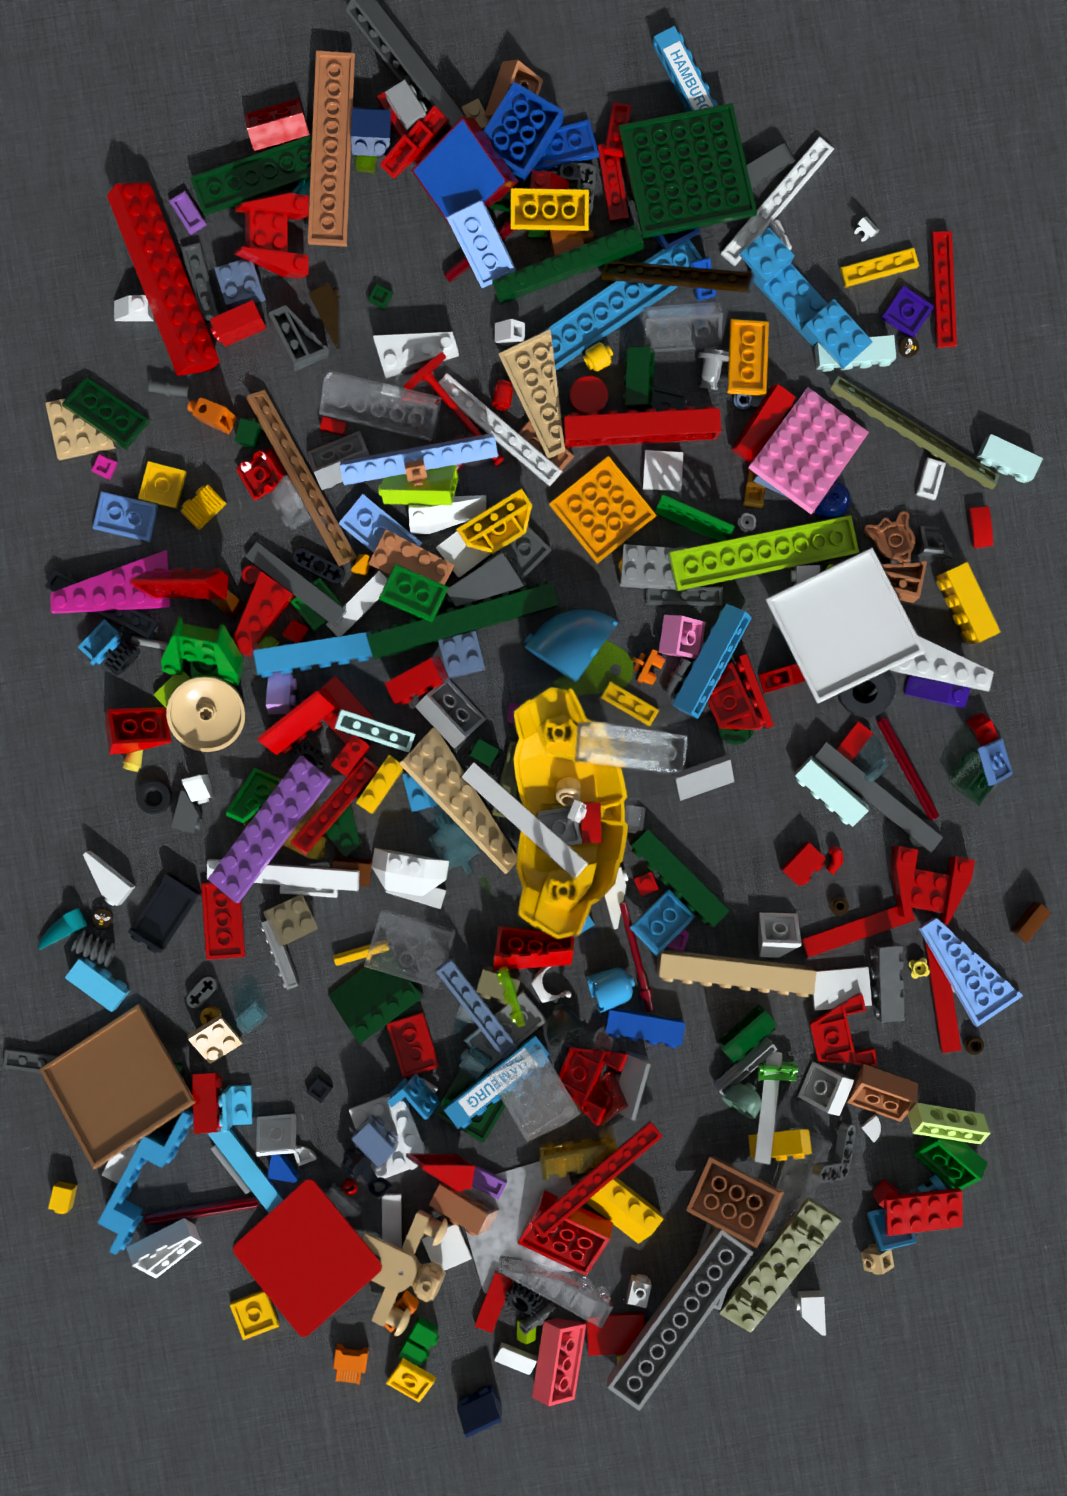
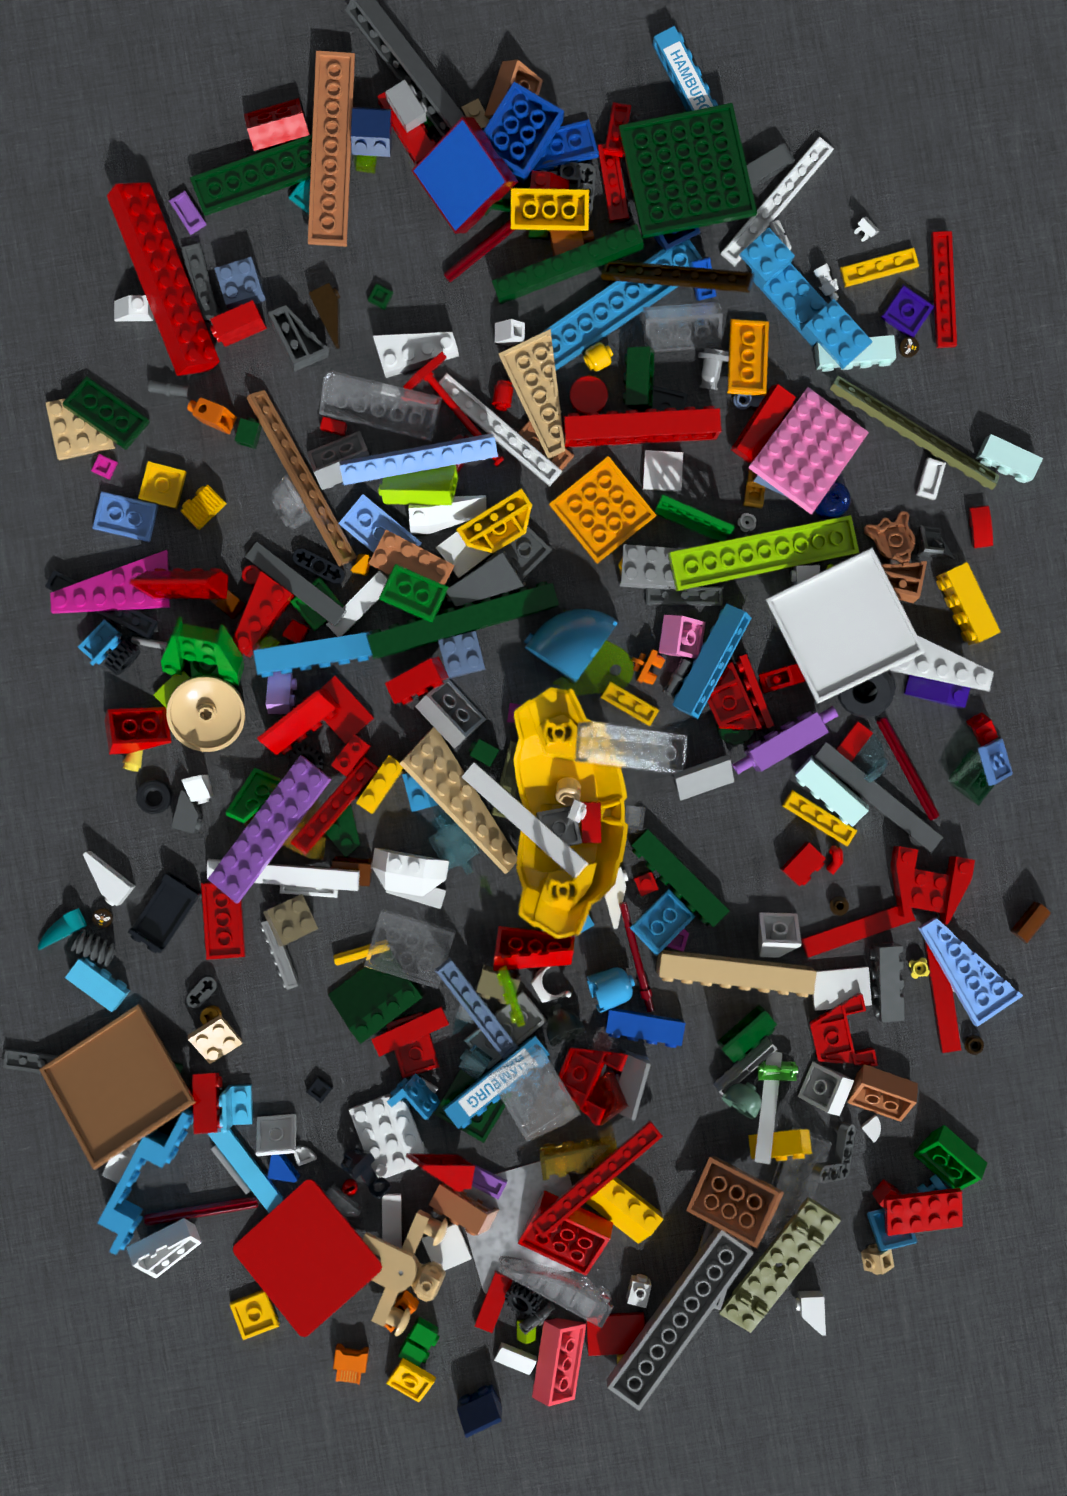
yellow brick [48,1181,78,1214] -> none
red wedge [235,193,309,279] -> none
clear light blue brick [235,1002,268,1034] -> none
red slope [236,448,290,501] -> none
light aqua brick [334,709,415,752] -> none
sand blue brick [352,1114,399,1168] -> none
red slope [380,105,450,179] -> none
nougat tile [404,459,428,486] -> none
light blue plate [447,199,517,288] -> none
yellowish green brick [908,1103,990,1144] -> none
none -> red tile [371,1006,449,1057]
none -> medium lavender brick [732,706,838,775]
none -> yellow tile [782,790,858,847]
none -> white piece [814,264,838,300]

